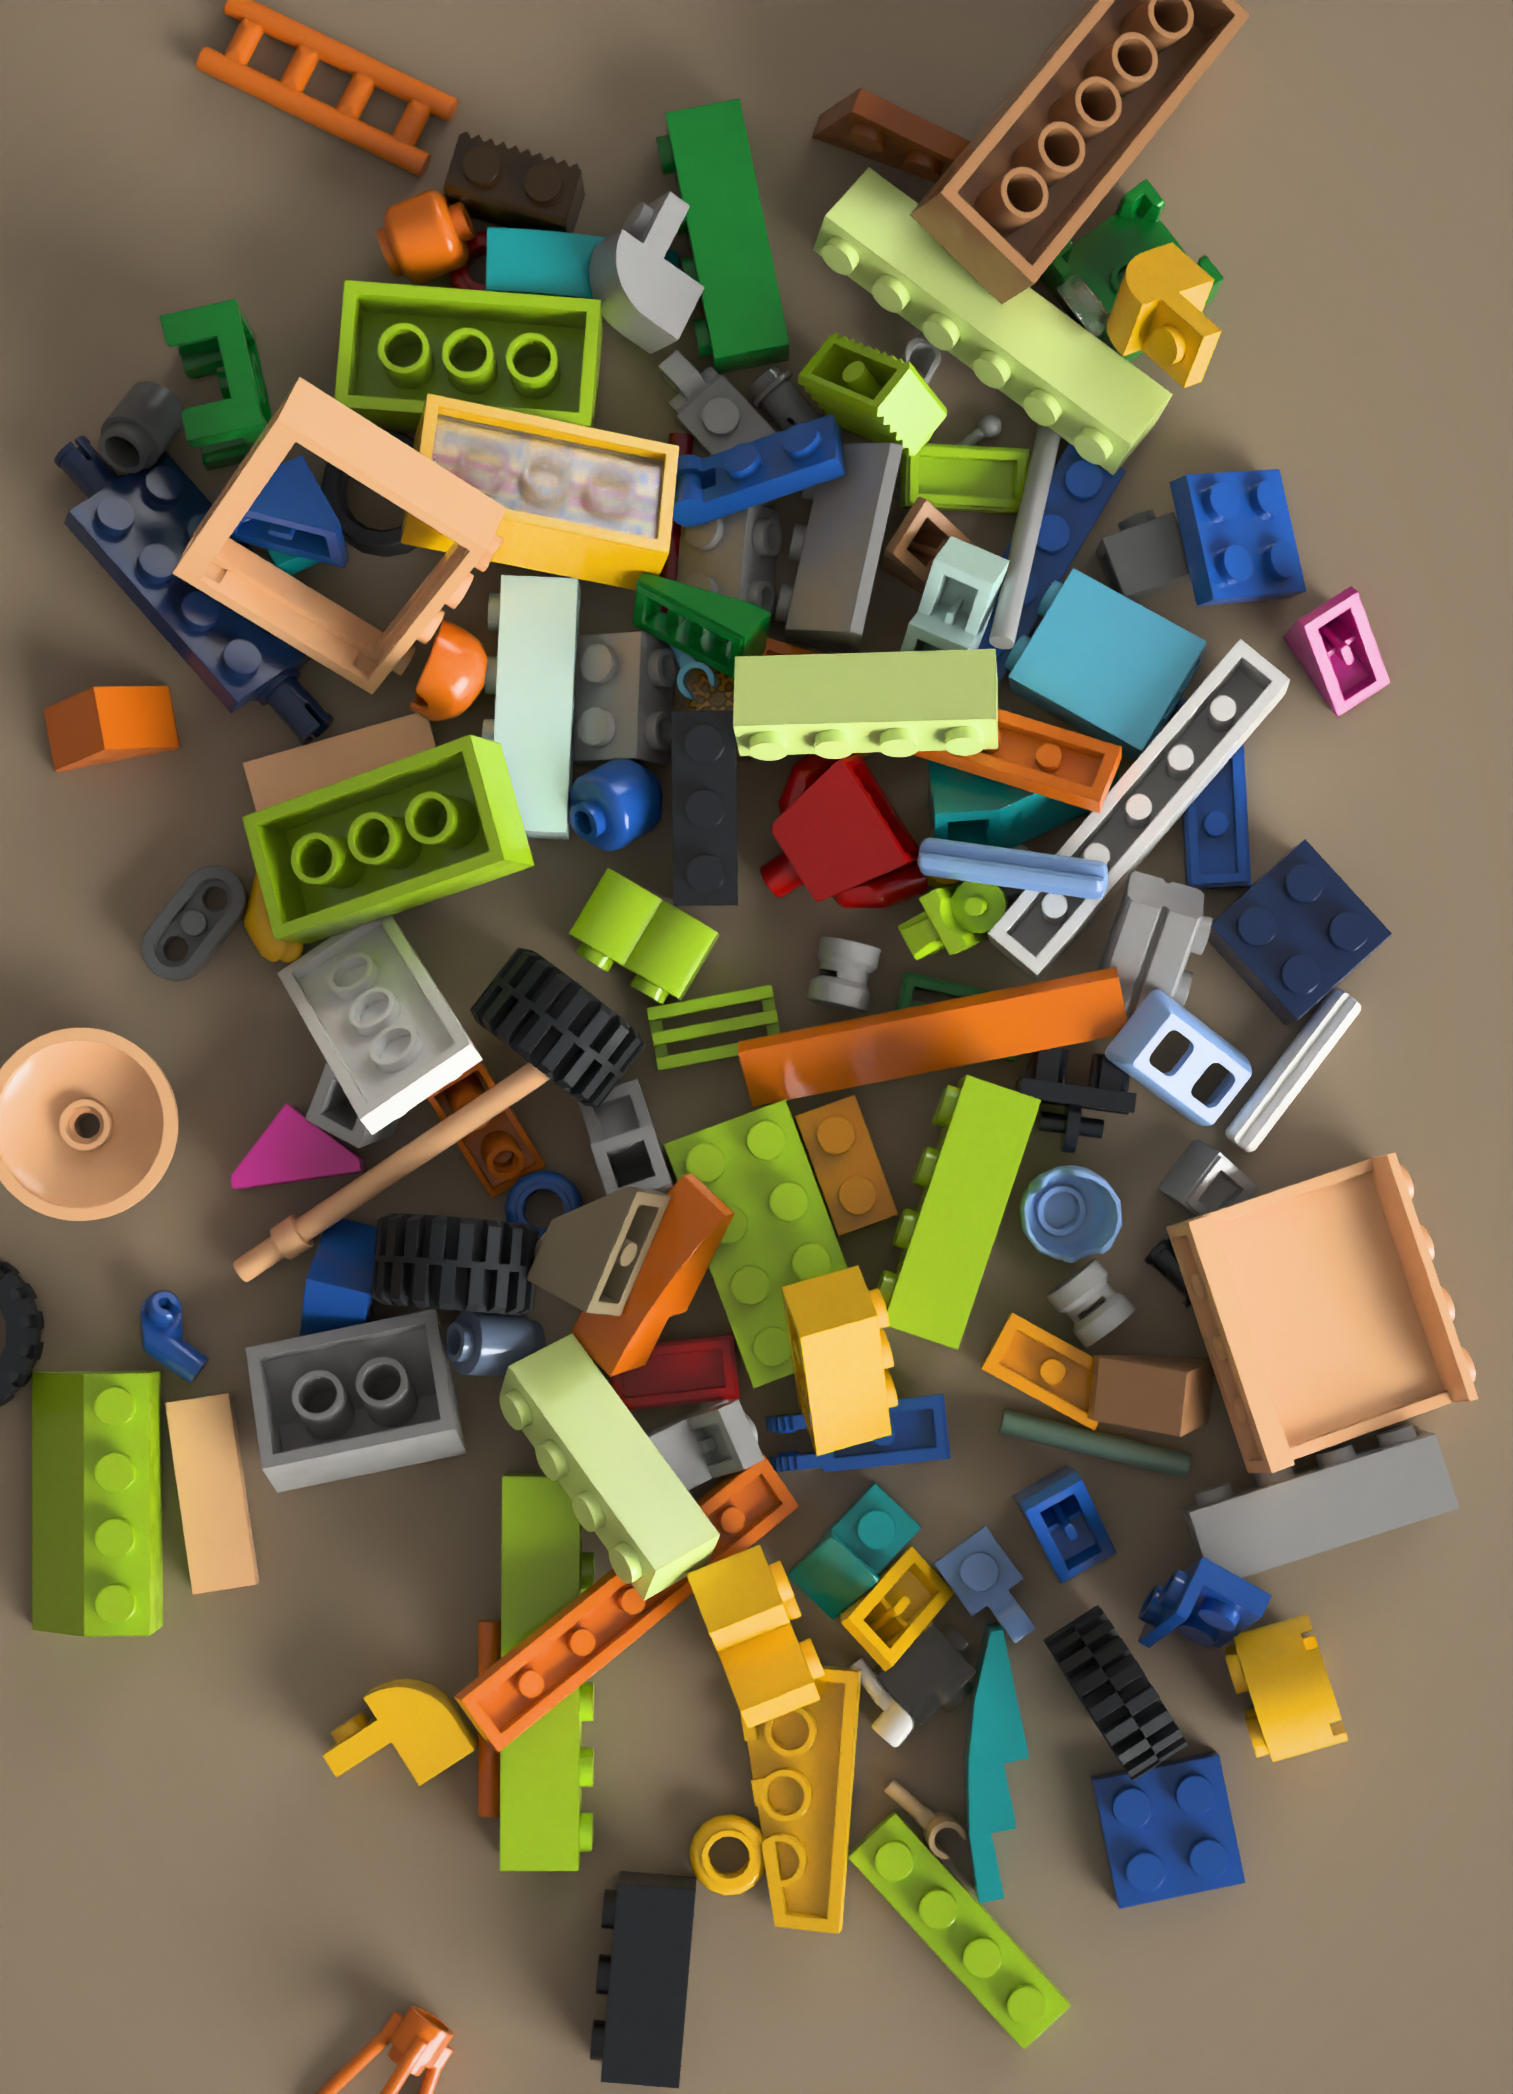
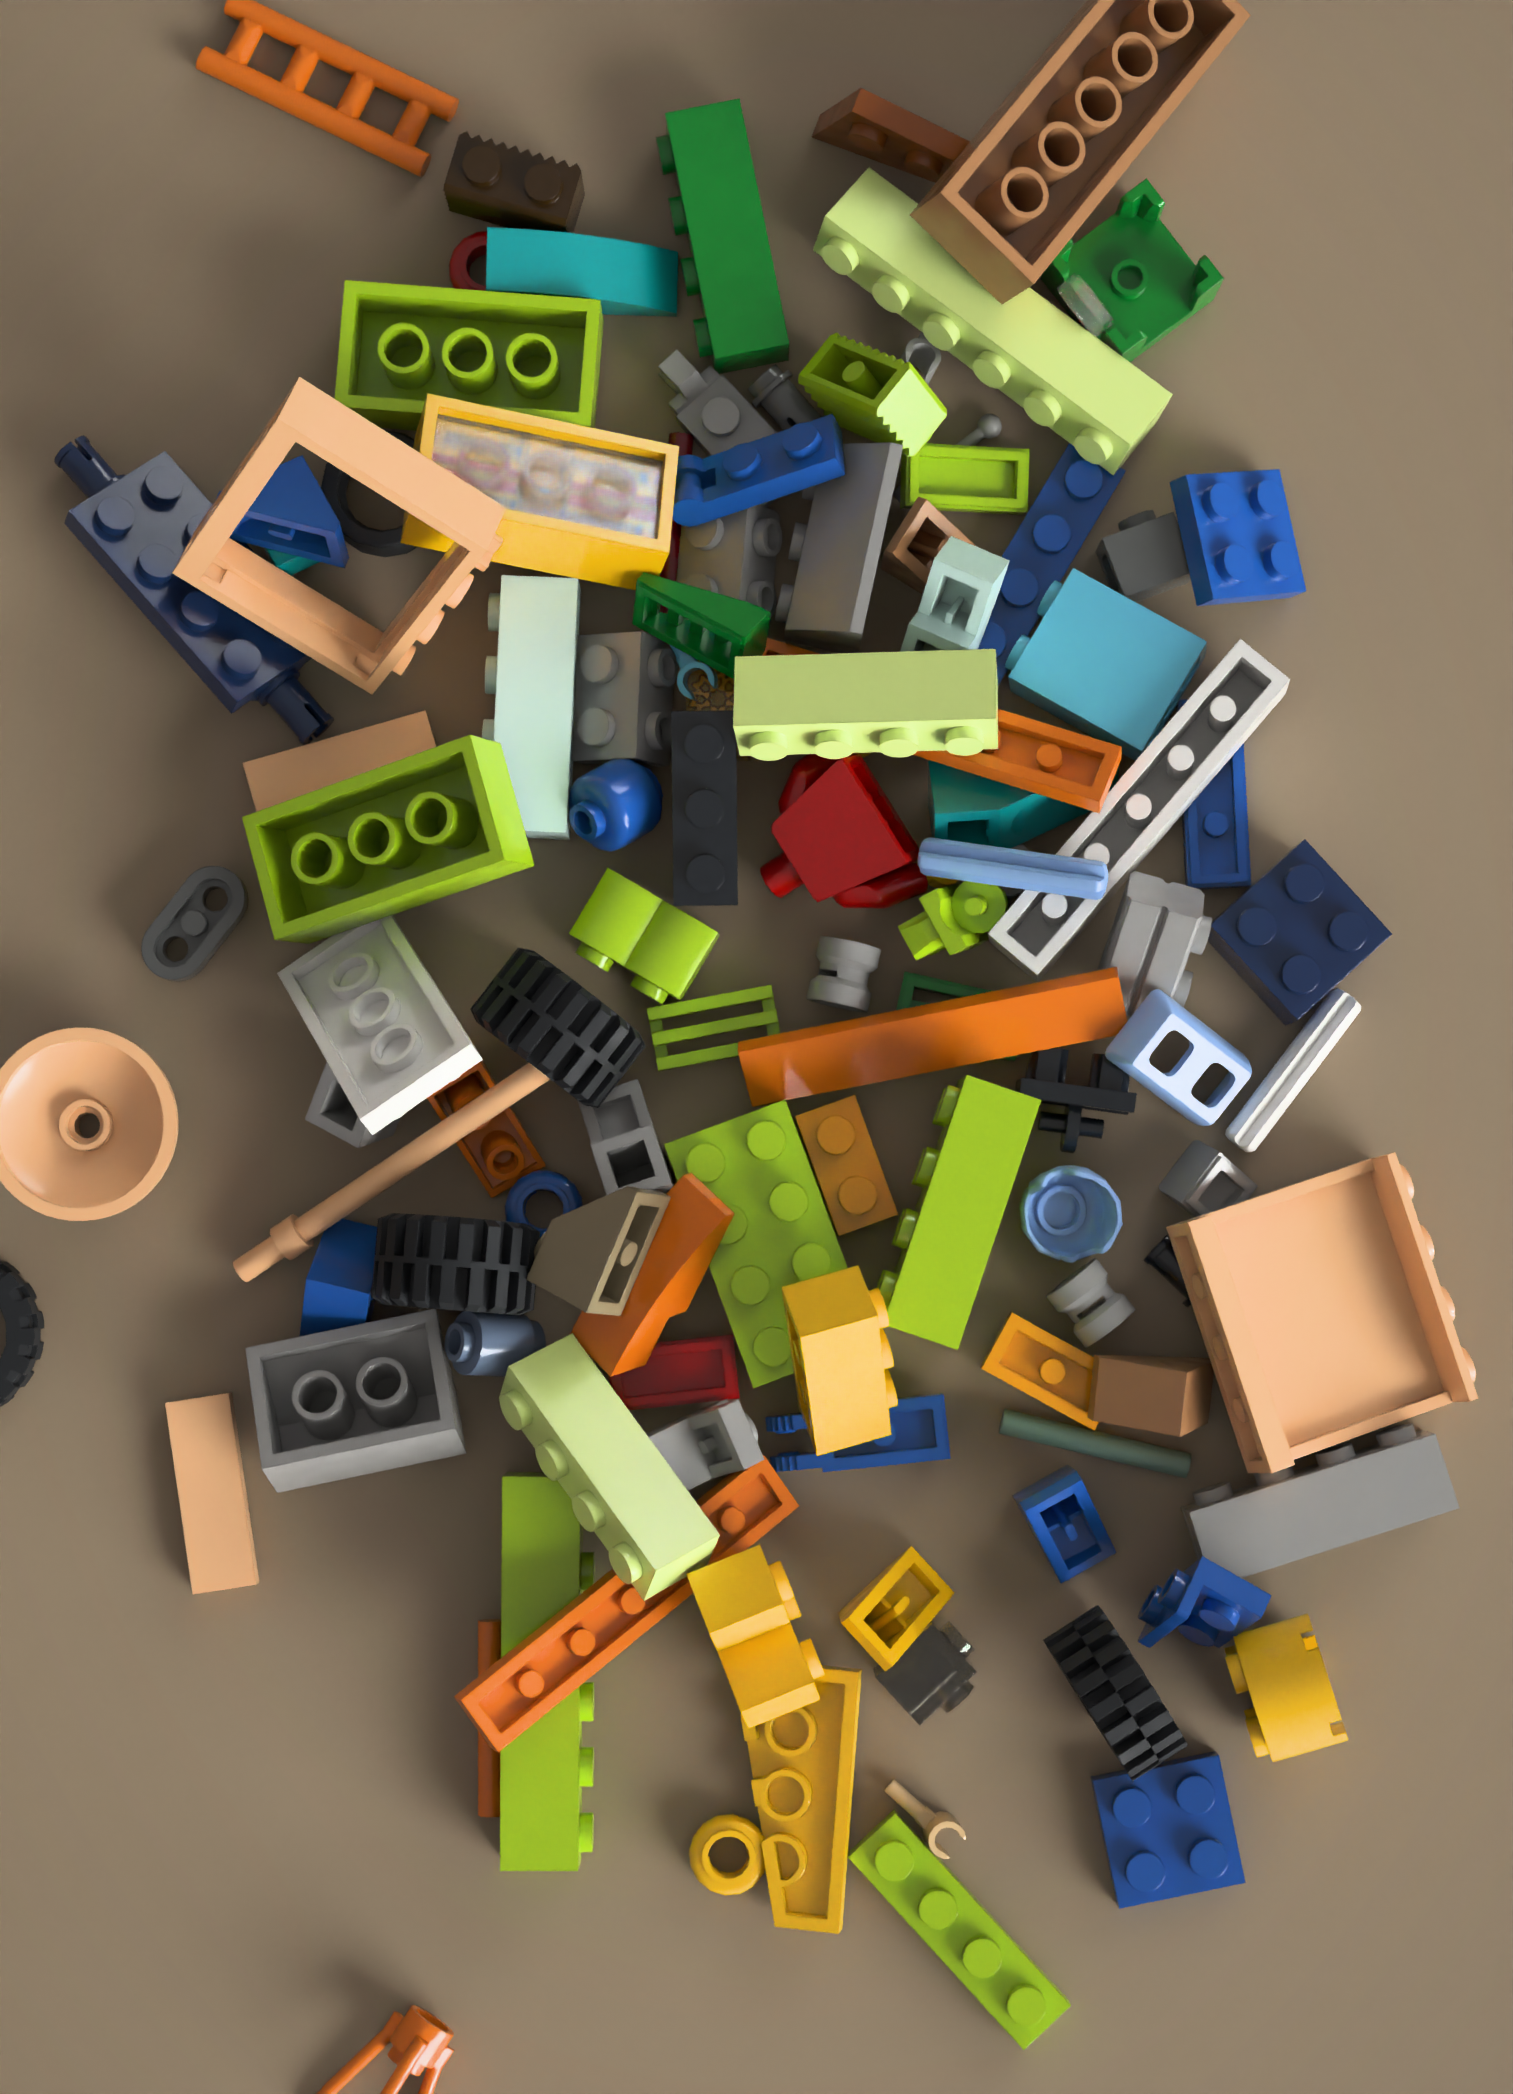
lime slope [32,1370,163,1637] -> none
orange slope [43,685,181,772] -> none
dark grey brick [99,381,184,473] -> none
blue arm [140,1290,209,1384] -> none
green panel [159,299,273,471] -> none
dark pink slope [231,1103,367,1190] -> none
yellow arm [244,872,304,963] -> none
yellow brick [322,1679,478,1786] -> none
orange head [377,189,476,284] -> none
orange hair [410,618,488,721] -> none
light grey brick [589,191,705,354] -> none
black brick [590,1871,697,2088] -> none
teal slope [786,1482,922,1620] -> none
white hand [850,1658,915,1747] -> none
medium blue plate [933,1525,1036,1643] -> none
teal slope [964,1622,1029,1904] -> none
light grey bar [989,424,1061,649] -> none
yellow brick [1107,242,1222,388] -> none
dark pink slope [1283,586,1390,717] -> none

